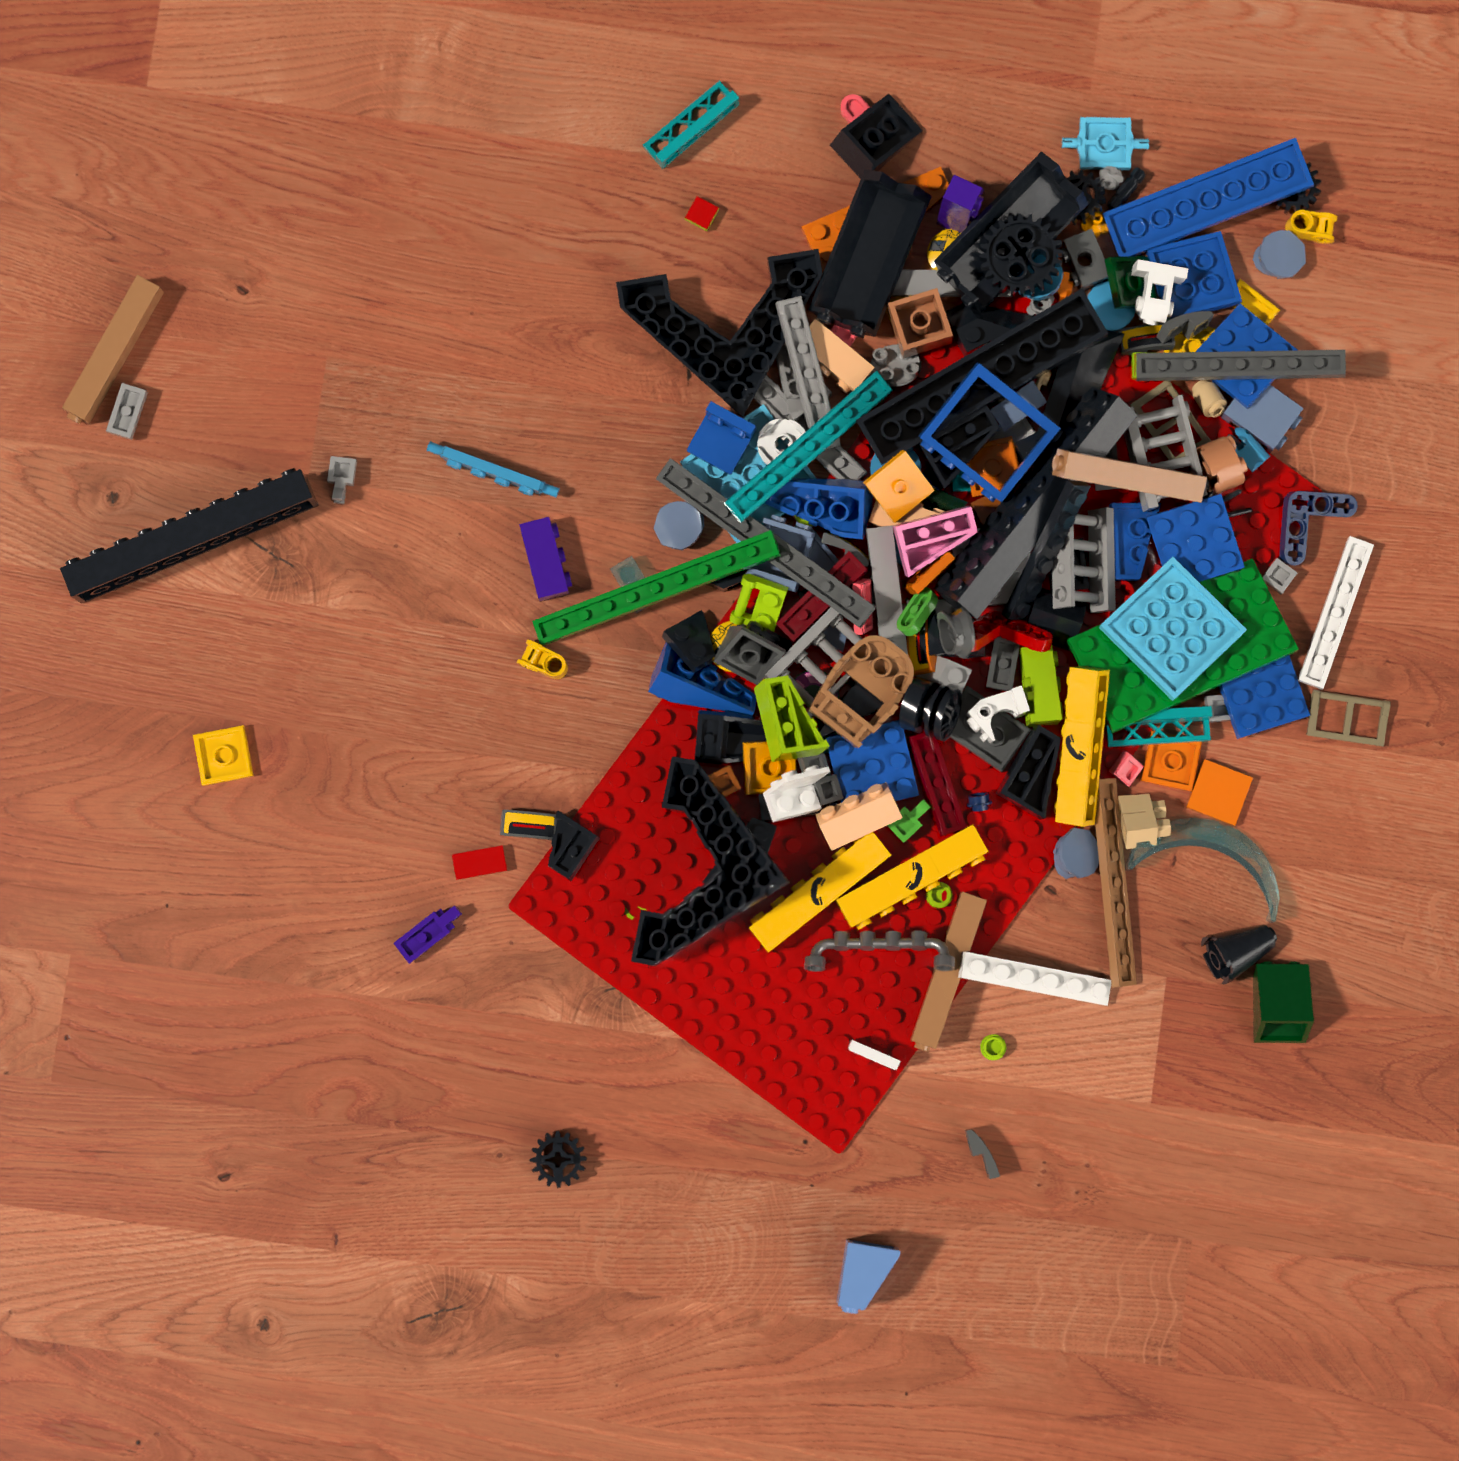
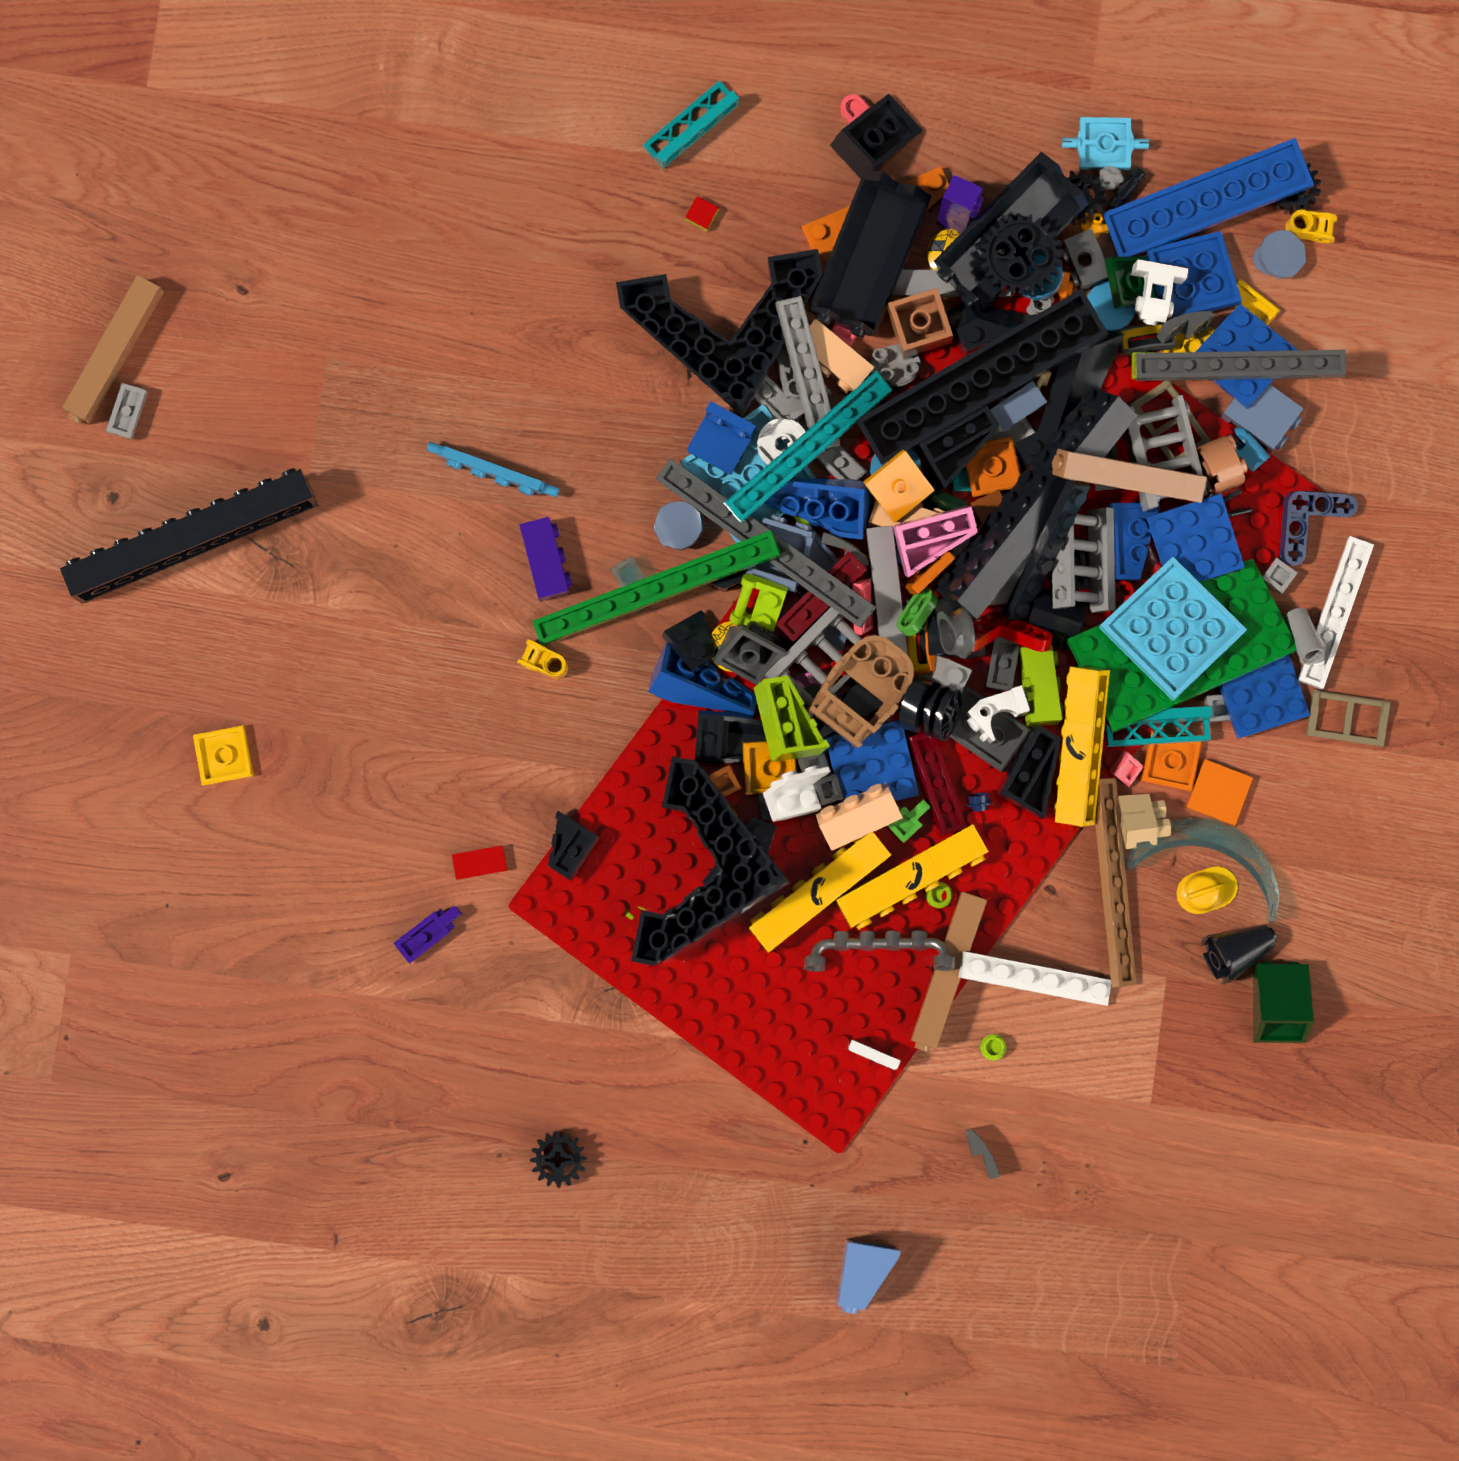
light grey plate [327,456,357,504] -> none
slope [500,809,557,841] -> none
blue window [919,362,1061,502] -> none
sand blue hat [1053,828,1099,879] -> none
tan brick [1192,380,1227,417] -> none
none -> yellow piece [1176,866,1238,914]
none -> light grey pin [1283,608,1325,665]

